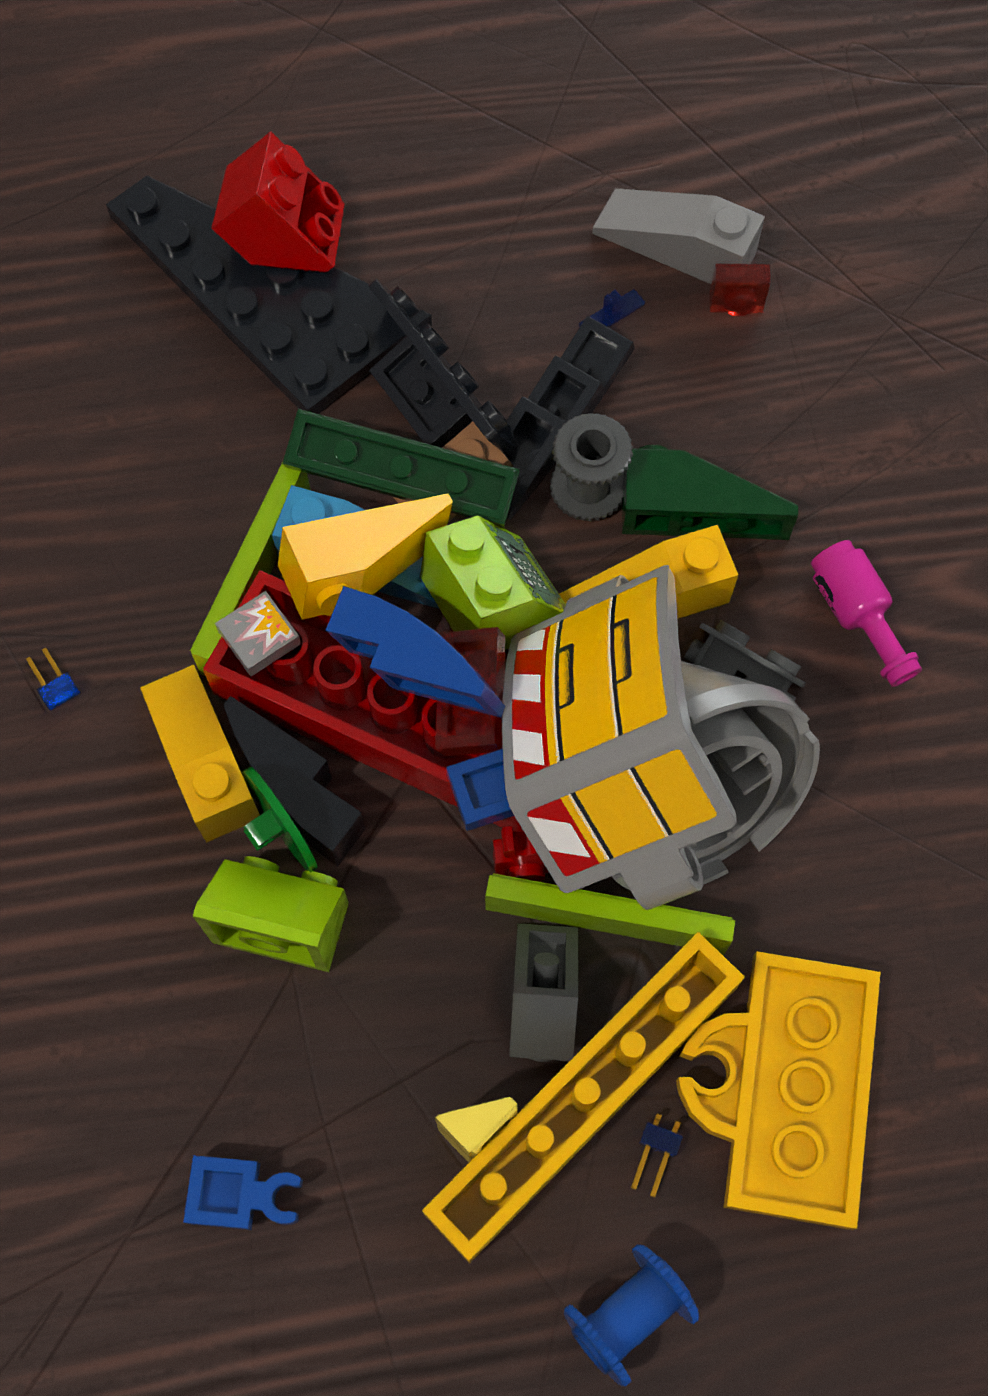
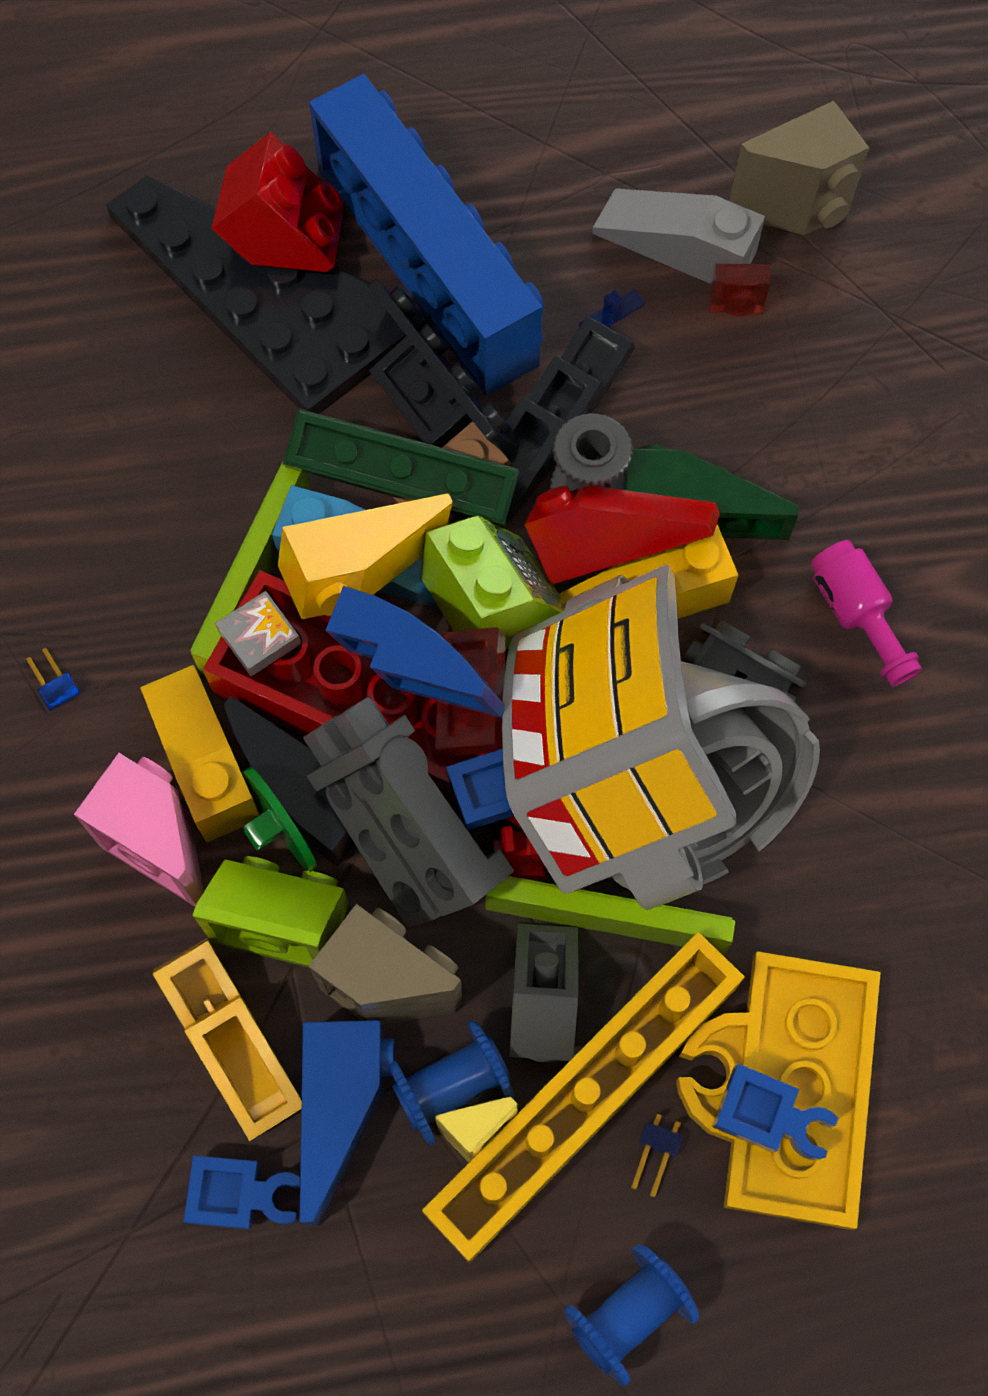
none -> bright pink slope [74,753,204,906]
none -> yellow slope [152,938,302,1141]
none -> blue slope [300,1021,395,1226]
none -> dark grey hips [303,696,514,929]
none -> dark tan slope [308,904,463,1025]
none -> blue brick [309,74,545,397]
none -> blue hose [389,1021,515,1145]
none -> red slope [525,485,720,585]
none -> blue plate [712,1063,838,1160]
none -> dark tan slope [729,101,869,235]

